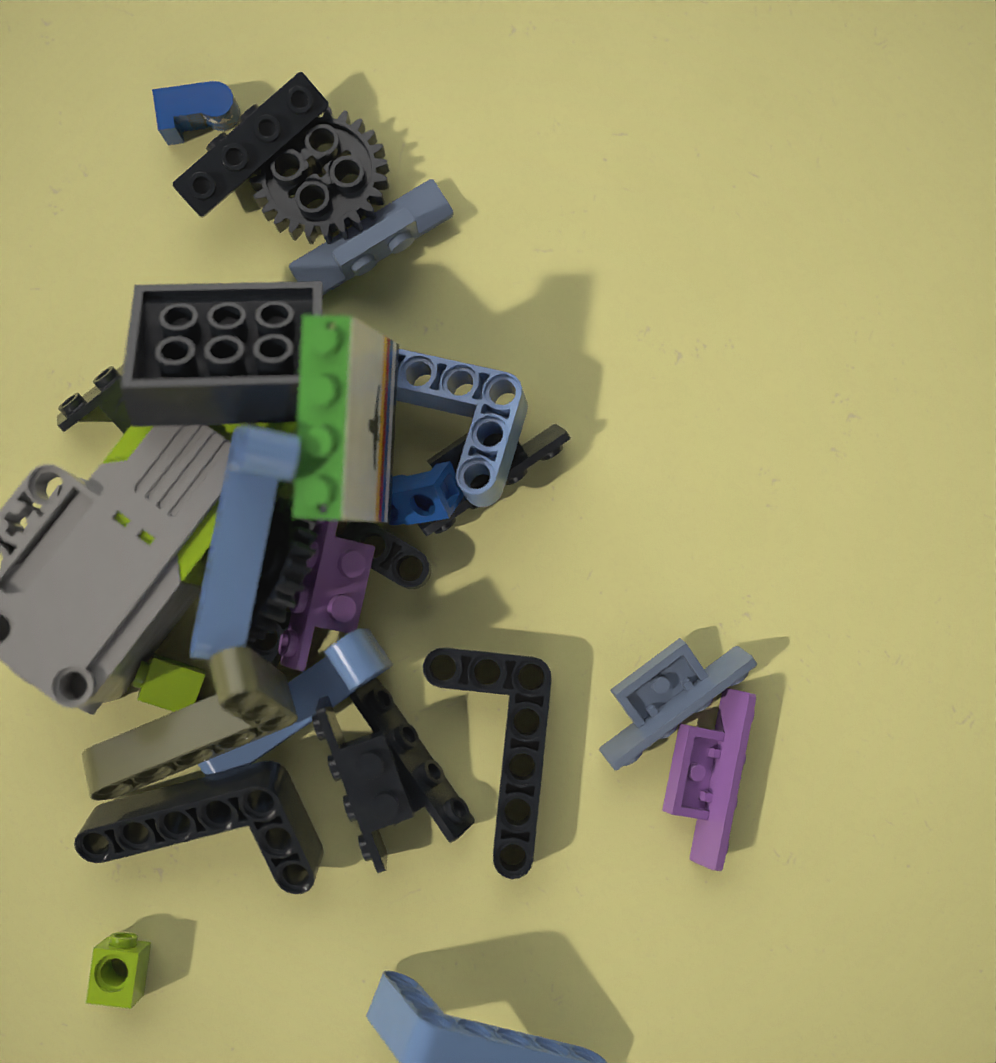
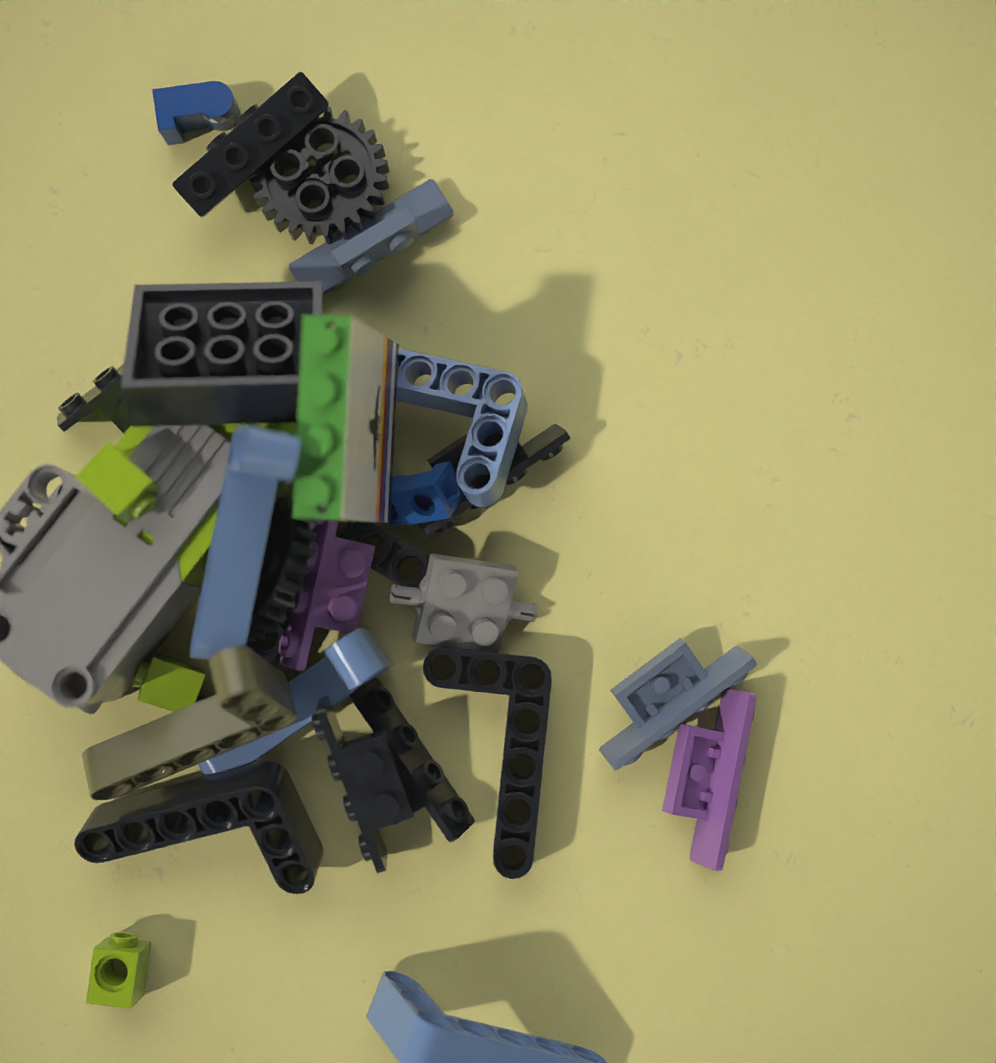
none -> lime brick [74,442,160,523]
none -> light grey plate [390,554,538,653]

